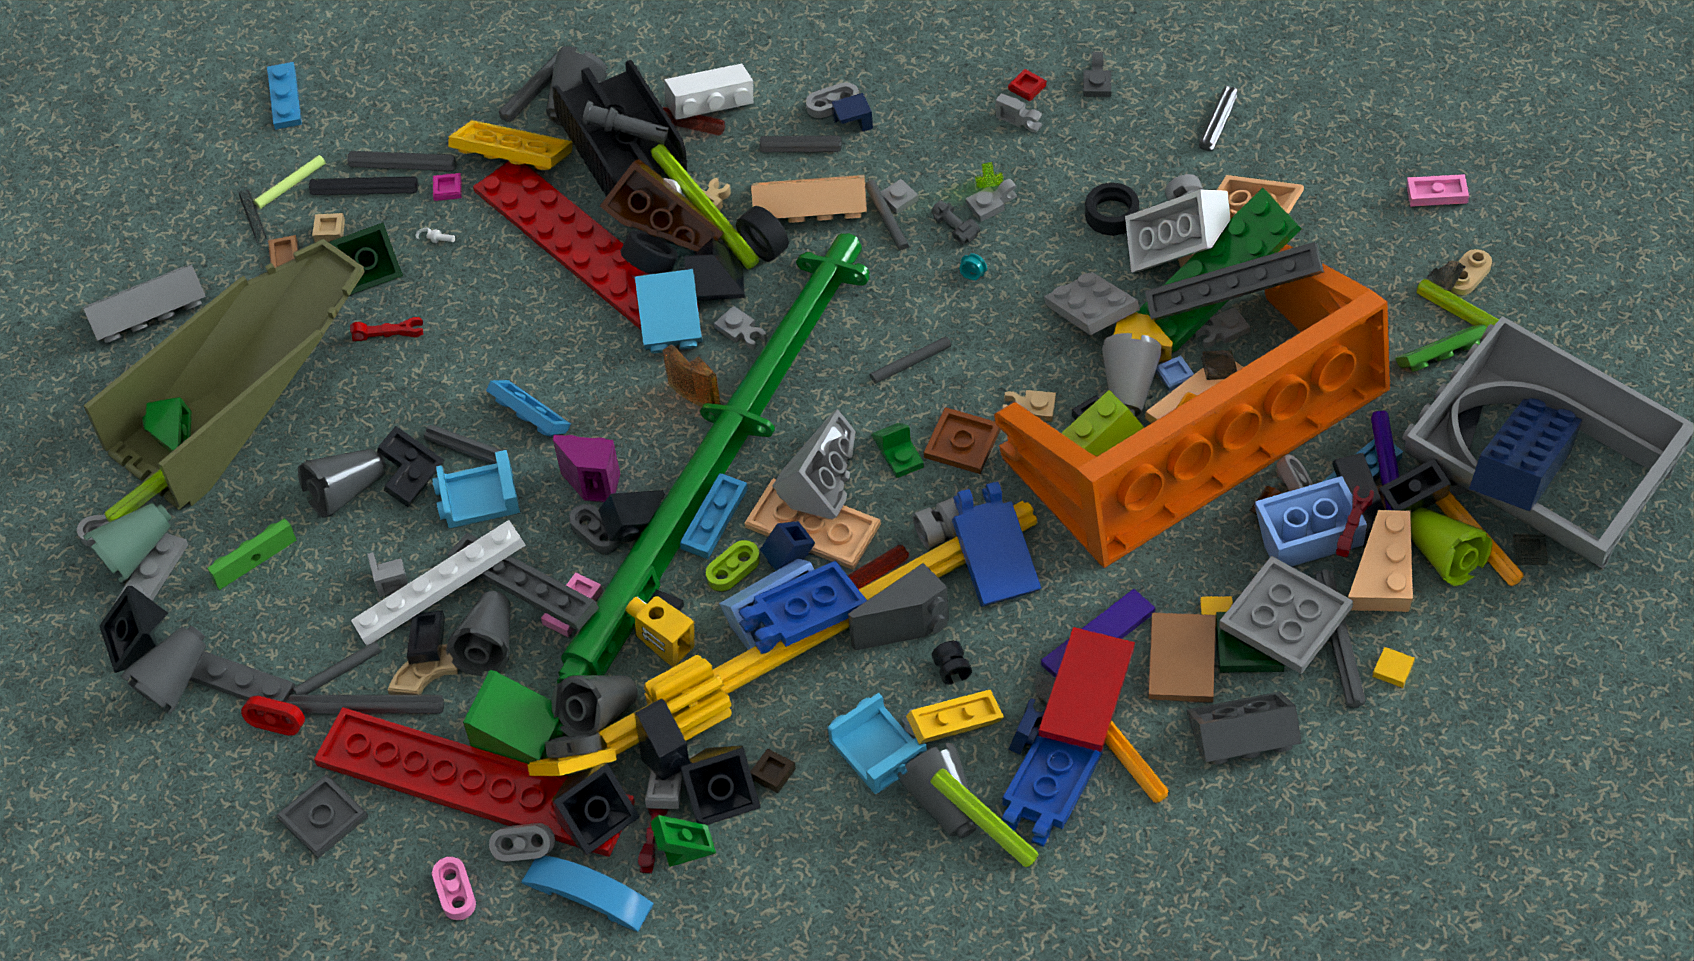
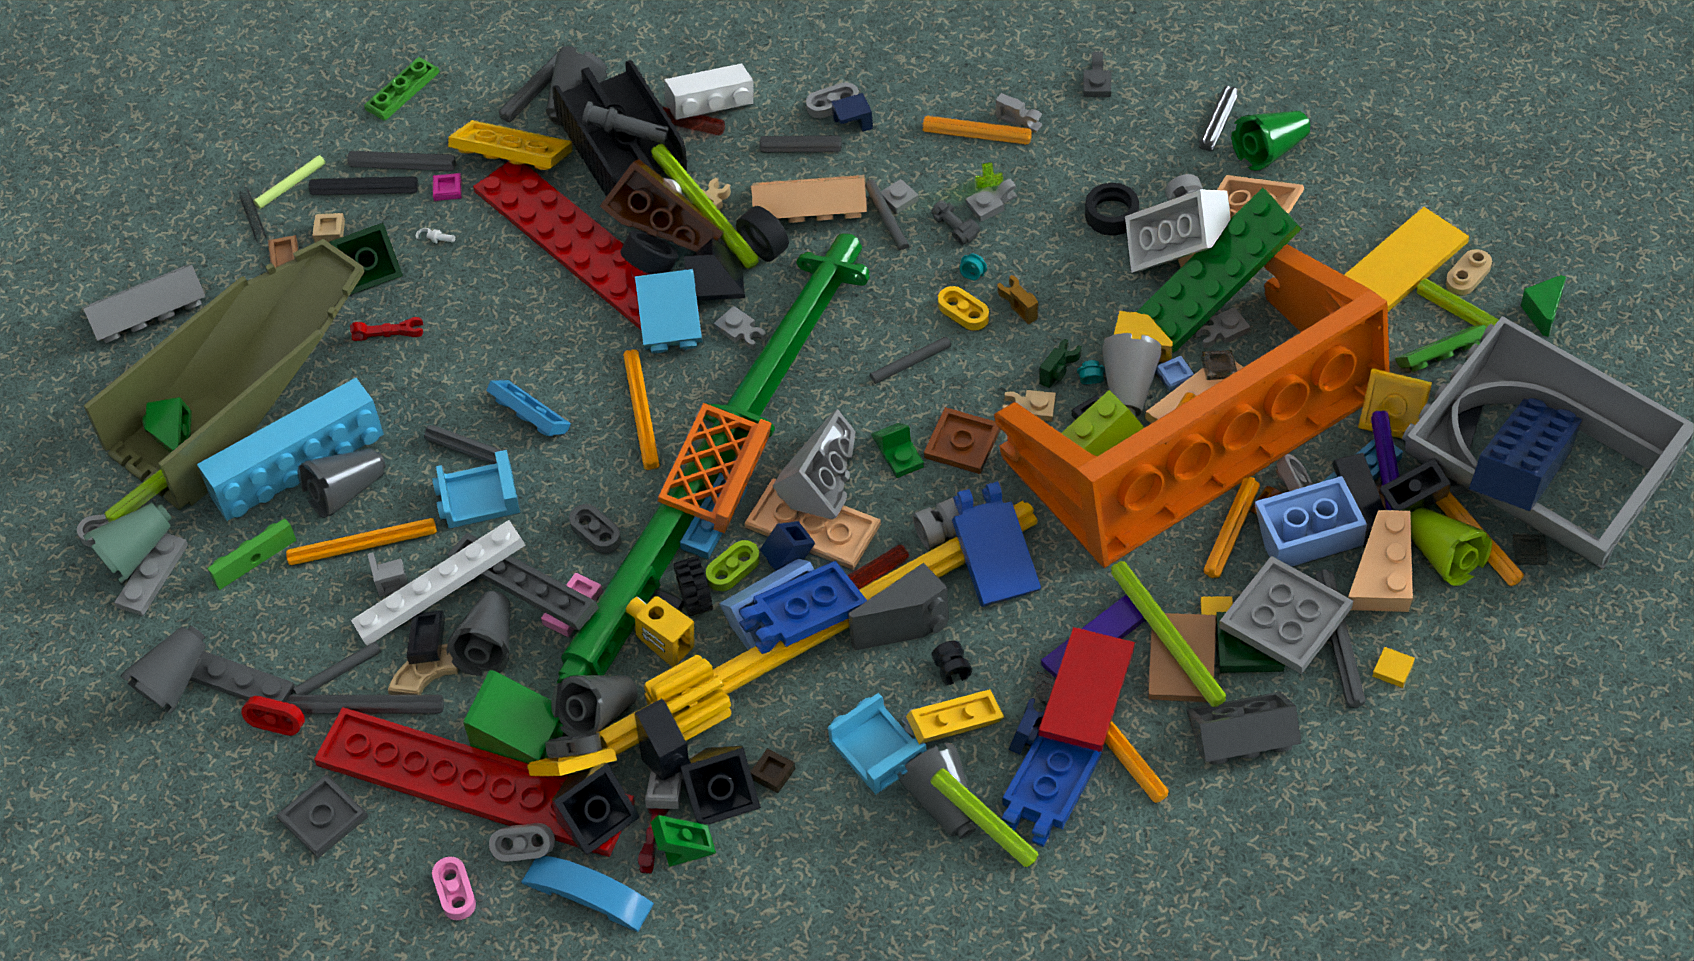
black slope [99,586,168,673] -> none
dark azure plate [267,62,302,130] -> none
black plate [377,426,444,507] -> none
magenta slope [553,435,620,502] -> none
black slope [598,490,665,542] -> none
clear orange slope [662,344,721,407] -> none
red tile [1008,69,1047,101] -> none
light grey plate [1044,272,1140,335] -> none
dark grey plate [1145,242,1324,321] -> none
dark red piece [1335,486,1374,558] -> none
bright pink plate [1406,174,1469,206] -> none
clear smoke tile [1426,261,1466,292] -> none
none -> medium azure brick [197,378,384,521]
none -> light orange axle [286,518,437,565]
none -> bright green tile [364,57,440,121]
none -> light orange axle [623,349,660,470]
none -> orange fence [657,403,772,534]
none -> black tyre [673,556,713,617]
none -> light orange axle [923,116,1032,145]
none -> yellow plate [938,286,989,330]
none -> pearl gold plate [997,275,1039,325]
none -> dark green plate [1039,339,1082,388]
none -> teal plate [1077,360,1105,384]
none -> lime axle [1111,561,1226,708]
none -> light orange axle [1203,477,1260,578]
none -> green cone [1231,111,1310,171]
none -> yellow tile [1344,207,1469,312]
none -> yellow tile [1358,368,1432,439]
none -> green slope [1521,275,1566,337]

